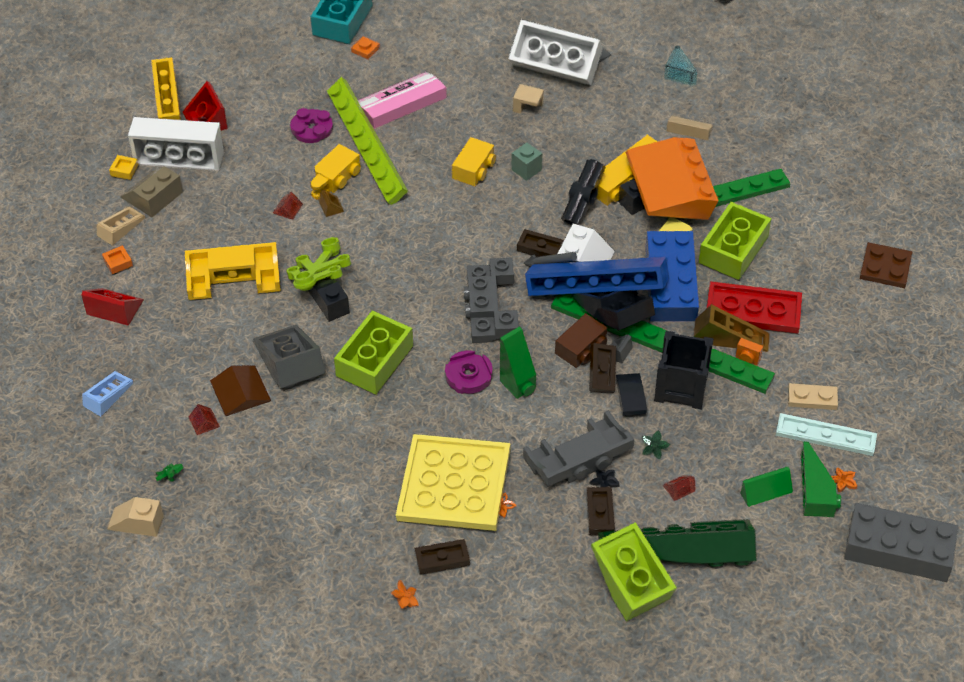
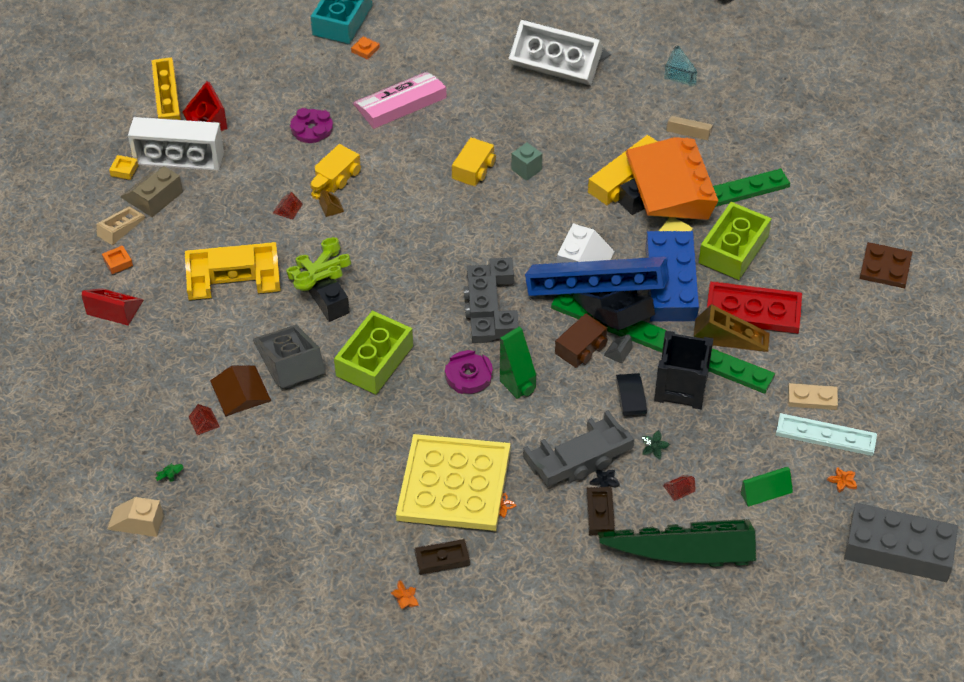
light blue slope [82,371,133,416] -> none
lime plate [327,77,408,205] -> none
tan panel [513,84,544,113] -> none
dark brown plate [517,229,564,257] -> none
dark grey piece [524,252,577,267] -> none
black piece [561,159,606,225] -> none
dark brown plate [589,343,616,393] -> none
lime slope [591,522,677,621] -> none
orange plate [736,338,763,366] -> none
green slope [801,441,841,517] -> none

